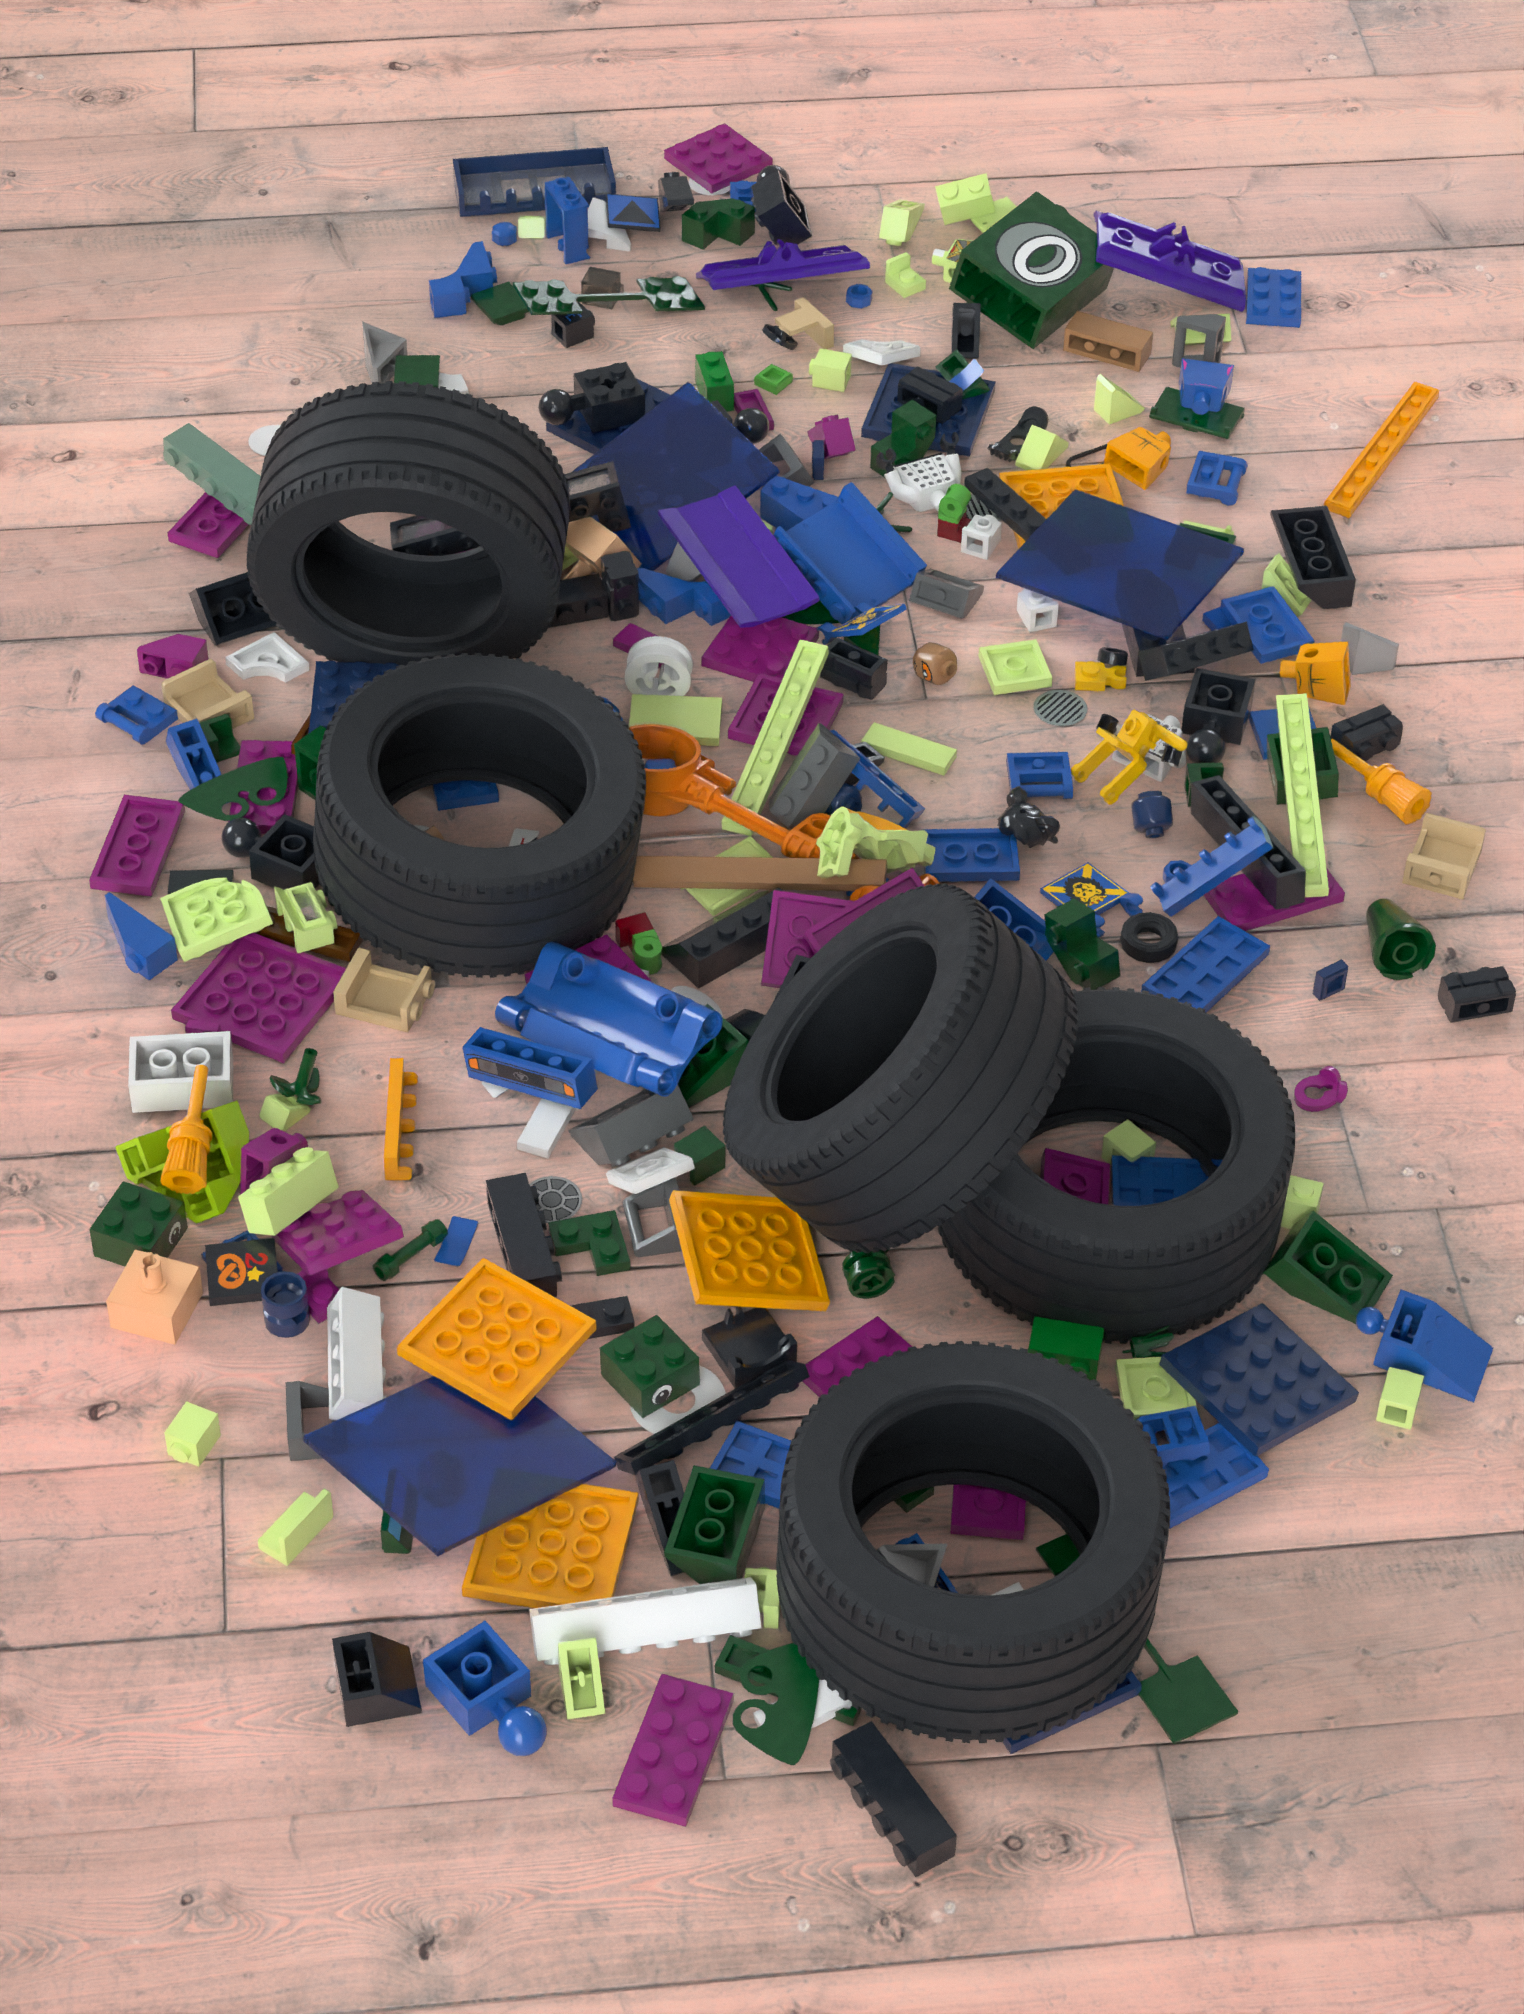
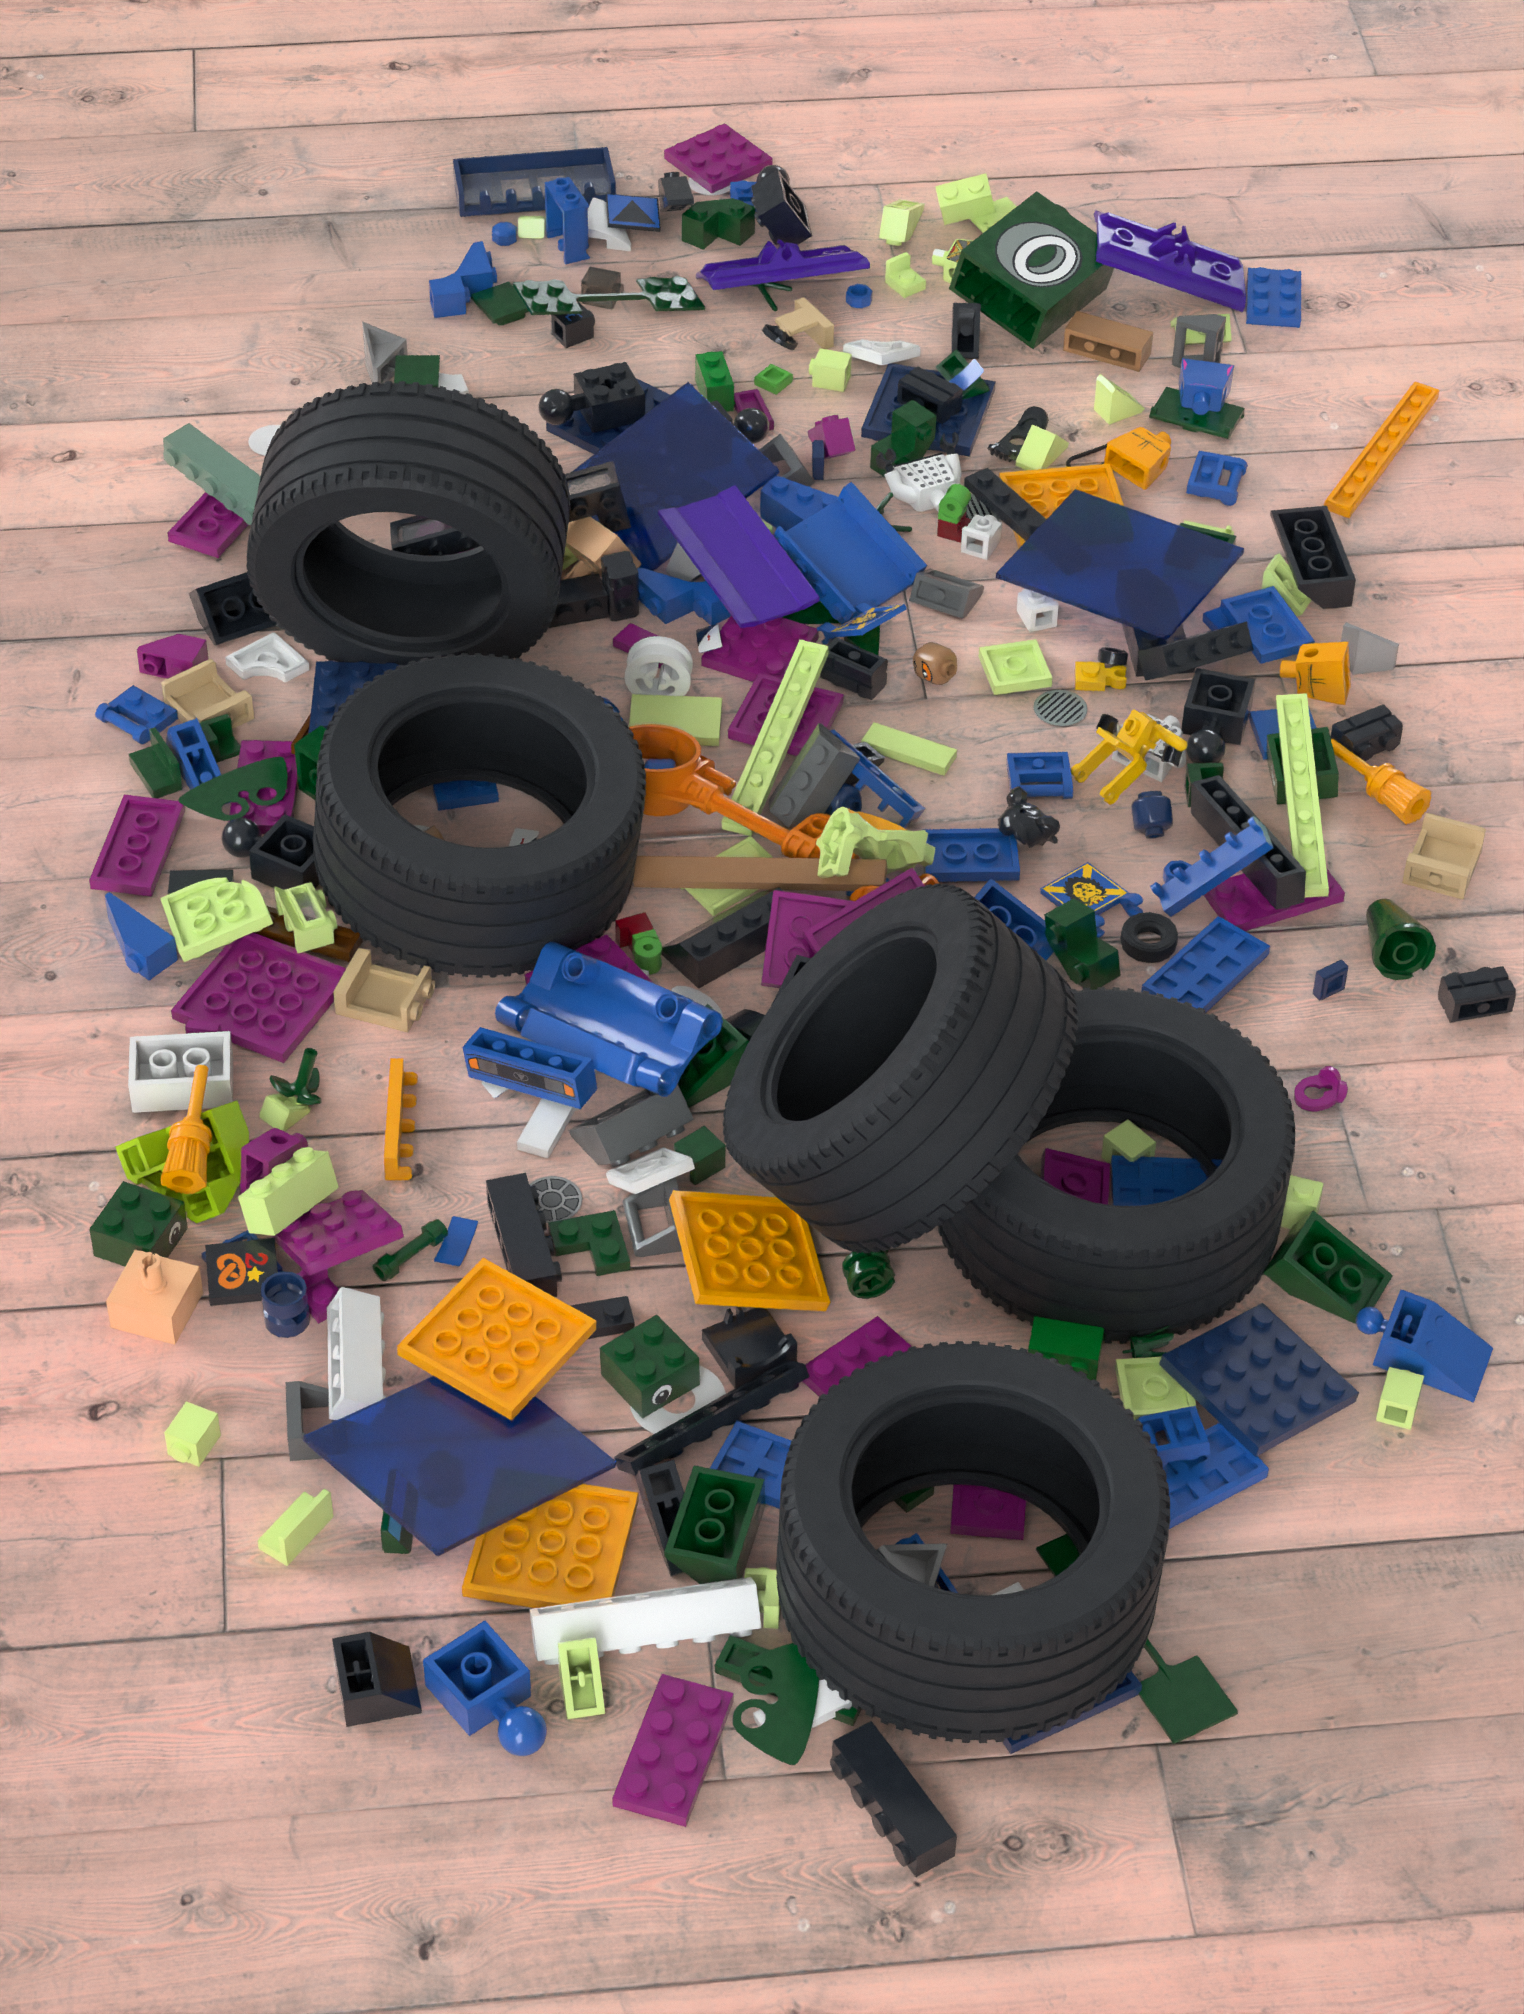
none -> dark green panel [129,727,182,798]
none -> white sticker [696,624,722,653]

